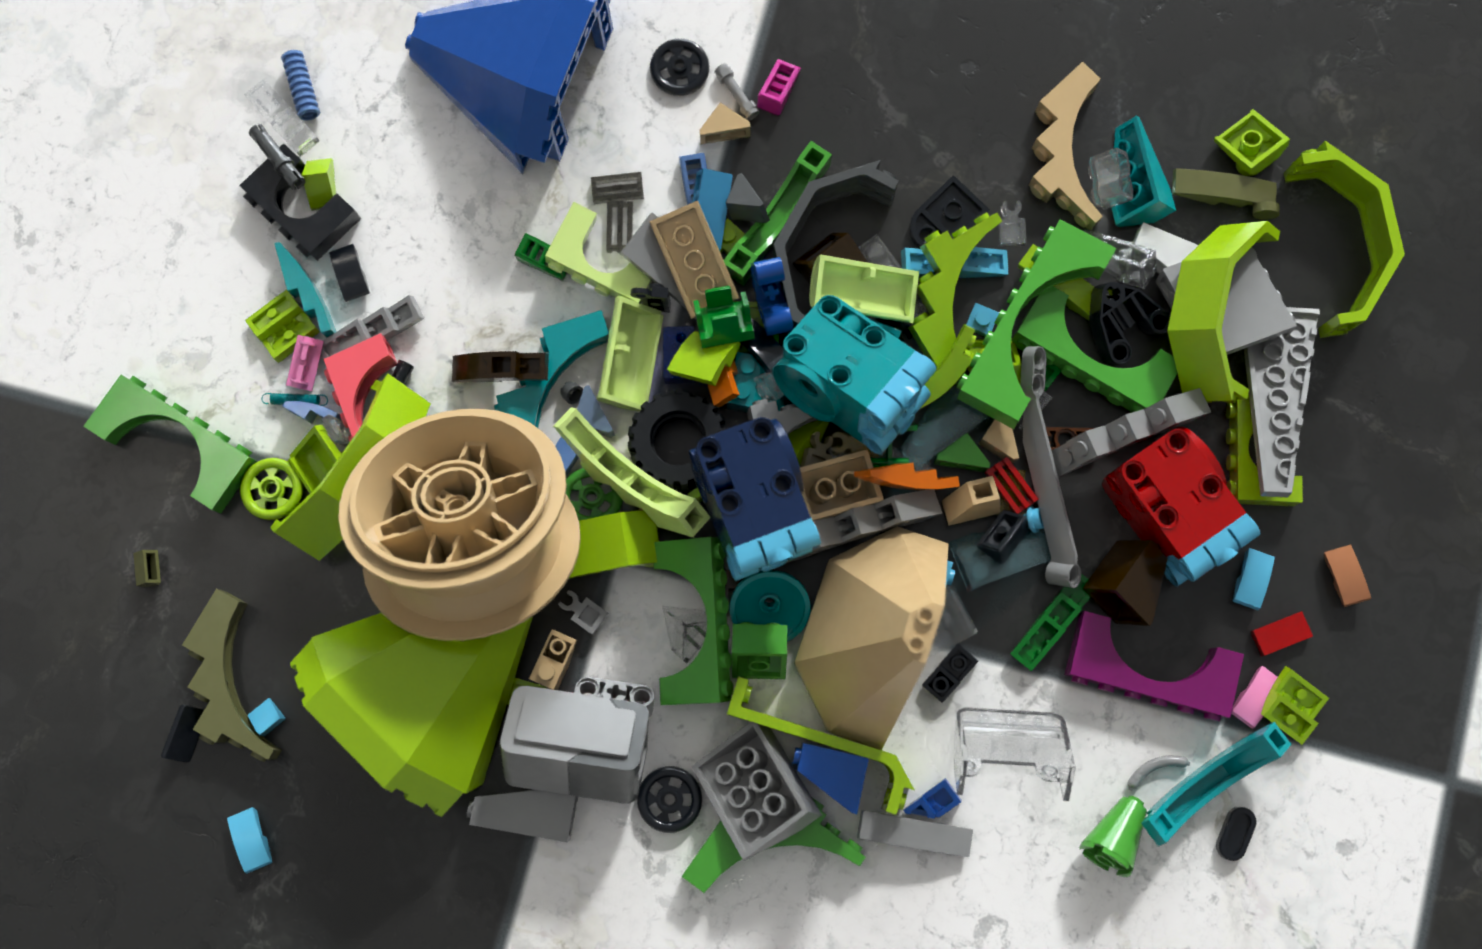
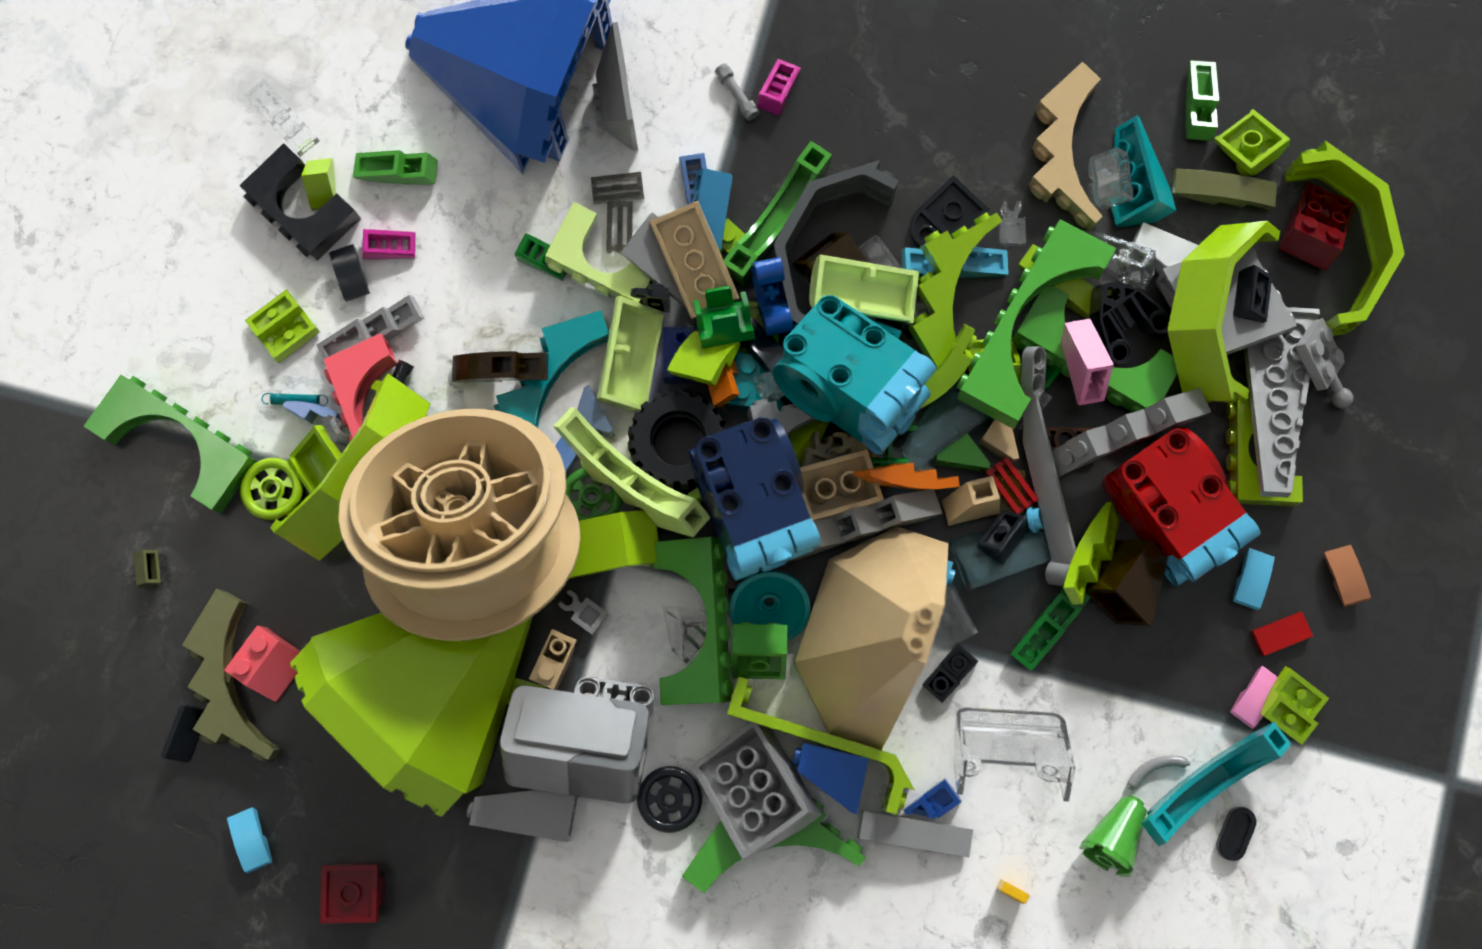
medium azure slope [247,698,286,736] -> none
dark grey pin [249,124,305,190] -> none
teal slope [274,242,336,338] -> none
medium blue piece [281,50,320,121] -> none
bright pink hinge [286,335,324,391] -> none
dark grey hinge [560,381,583,404] -> none
black plate [650,38,710,96] -> none
tan slope [699,102,751,145] -> none
dark grey slope [726,173,770,223] -> none
medium azure plate [966,303,999,337] -> none
magenta arch [1064,611,1244,722] -> none
olive tile [1253,201,1280,220] -> none
none -> coral slope [224,625,300,702]
none -> dark red panel [320,862,385,924]
none -> bright green slope [353,150,438,185]
none -> dark pink slope [362,229,416,260]
none -> light grey slope [592,22,638,151]
none -> yellow tile [996,879,1030,904]
none -> bright pink slope [1061,319,1114,405]
none -> lime slope [1063,502,1120,605]
none -> bright green slope [1186,61,1219,141]
none -> black slope [1233,265,1272,323]
none -> dark red slope [1279,182,1354,271]
none -> light grey plate [1295,318,1354,409]

